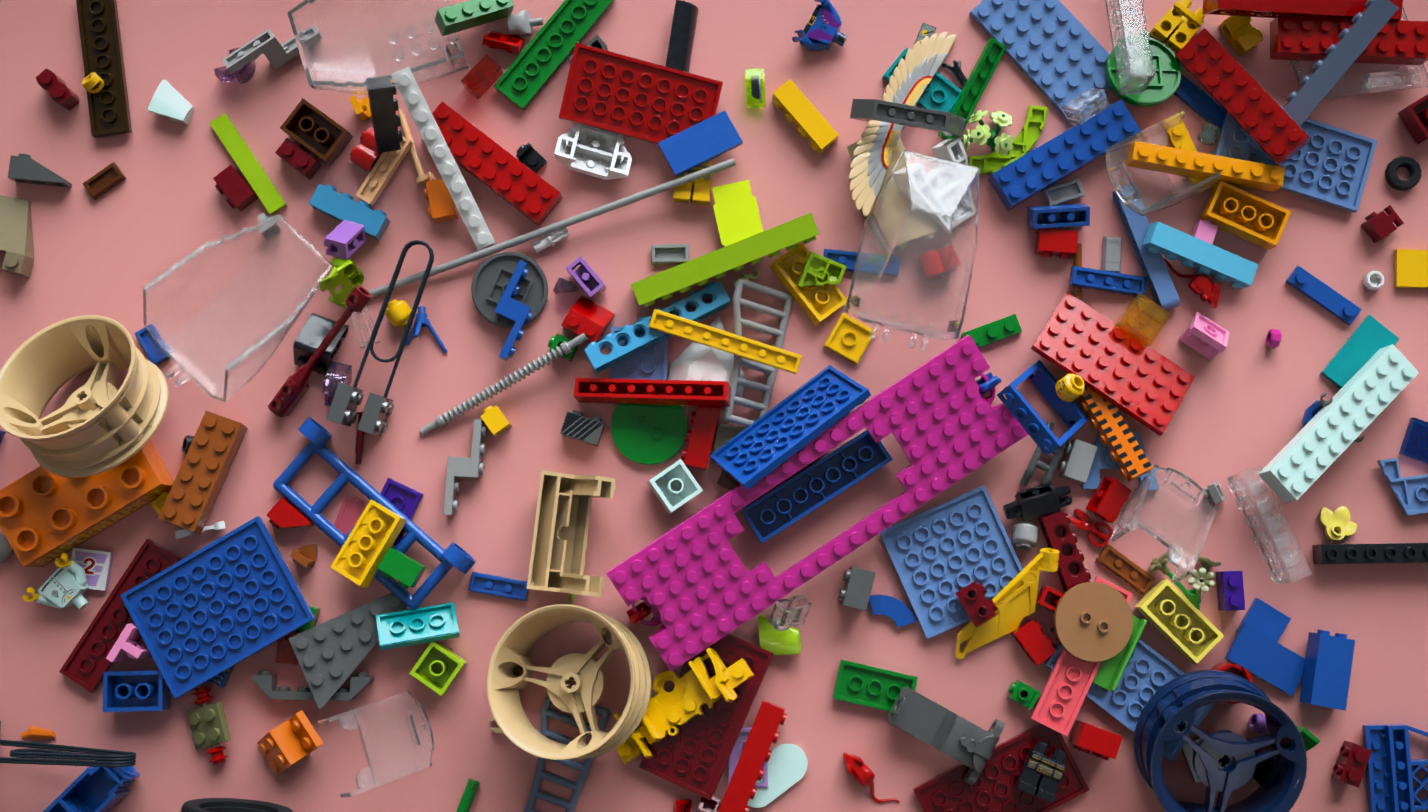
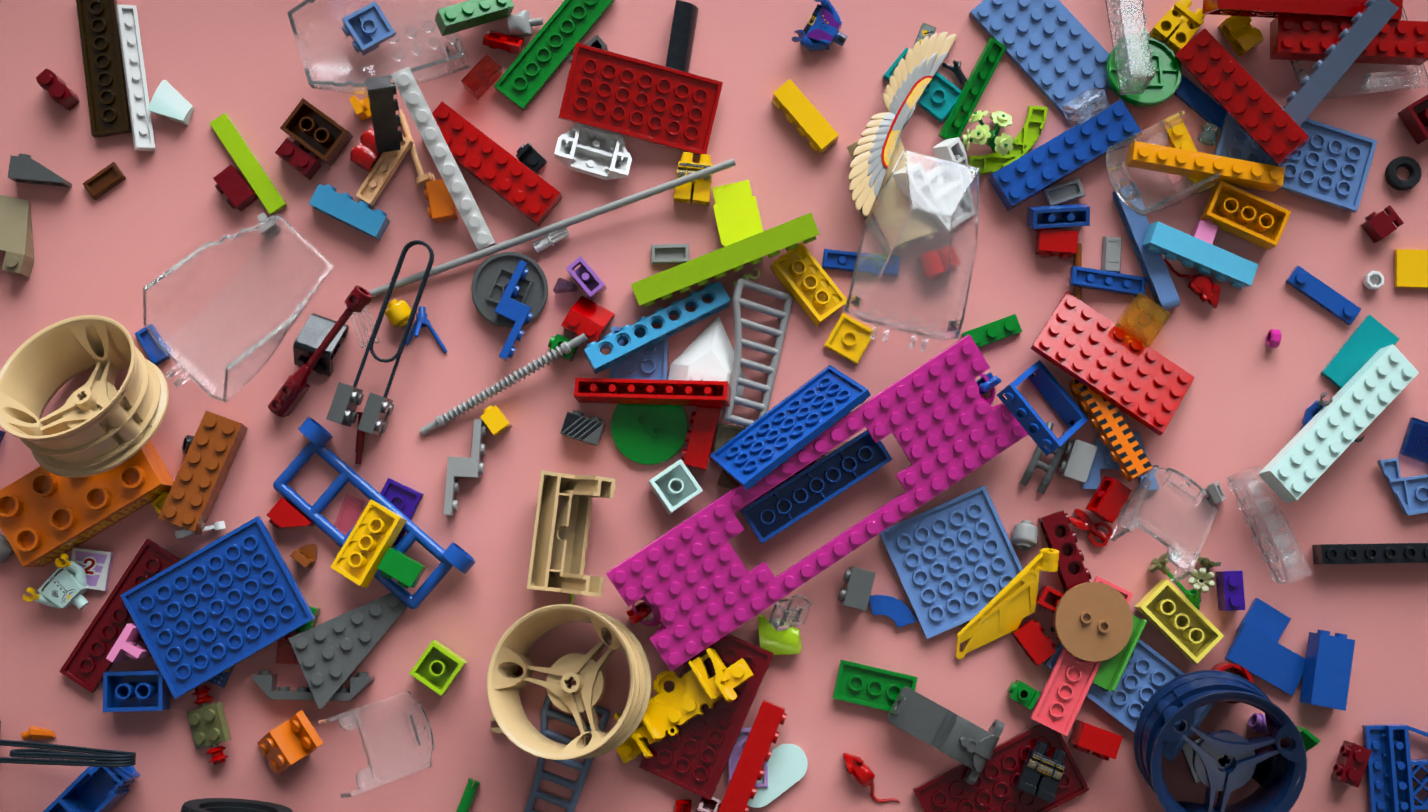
yellow tile [81,72,104,94] -> none
clear purple brick [214,47,256,84] -> none
light grey bracket [222,24,322,74] -> none
lime piece [319,257,365,308] -> none
clear purple brick [322,362,352,407] -> none
medium lavender brick [324,220,366,260] -> none
teal tile [375,602,460,651] -> none
blue tile [468,572,528,601] -> none
yellow tile [649,309,802,374] -> none
blue tile [658,110,743,177] -> none
clear neon green slope [745,68,766,108] -> none
lime slope [798,251,847,287] -> none
dark grey slope [850,99,965,138] -> none
dark red brick [955,581,998,627] -> none
black hinge [1003,483,1072,521] -> none
yellow head [1055,373,1085,402] -> none
dark orange tile [1096,544,1155,595] -> none
bright pink bracket [1179,312,1230,361] -> none
light yellow plate [1320,506,1357,541] -> none
none -> white tile [116,4,155,151]
none -> medium blue plate [341,1,396,56]

